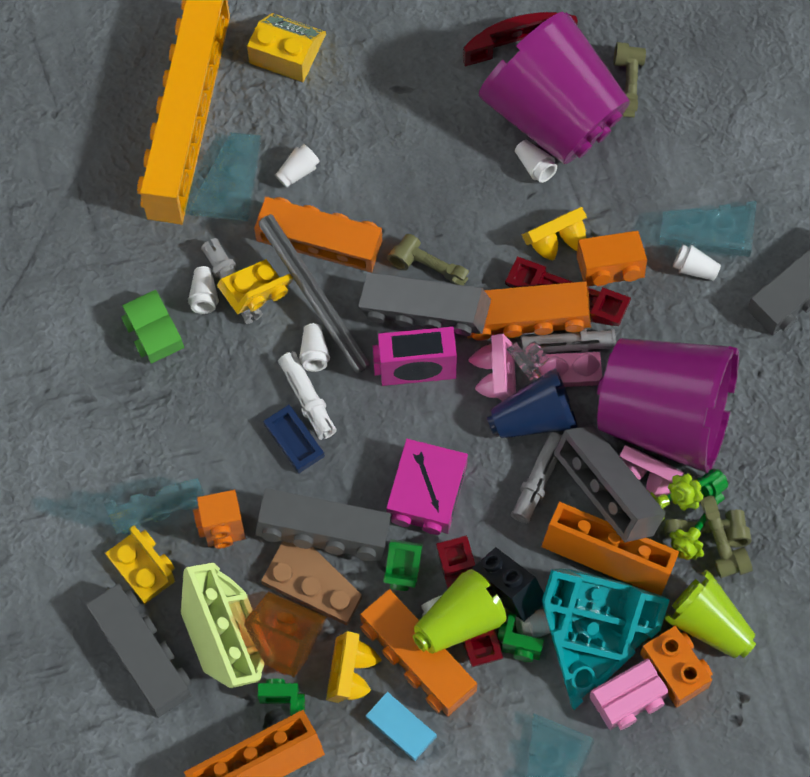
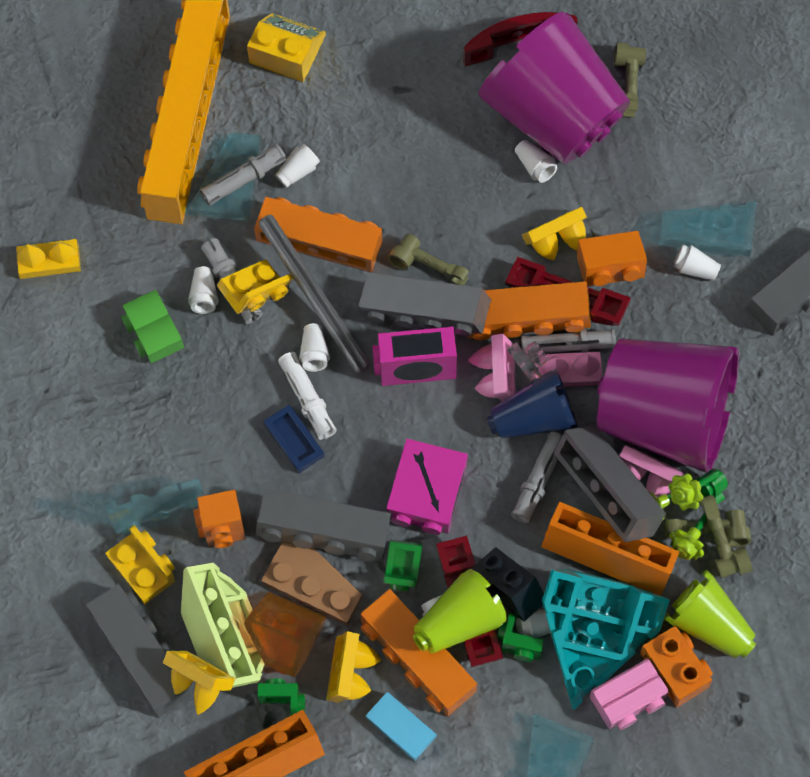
none -> yellow tile [16,239,81,279]
none -> yellow tile [163,651,236,715]
none -> light grey pin [199,144,287,206]

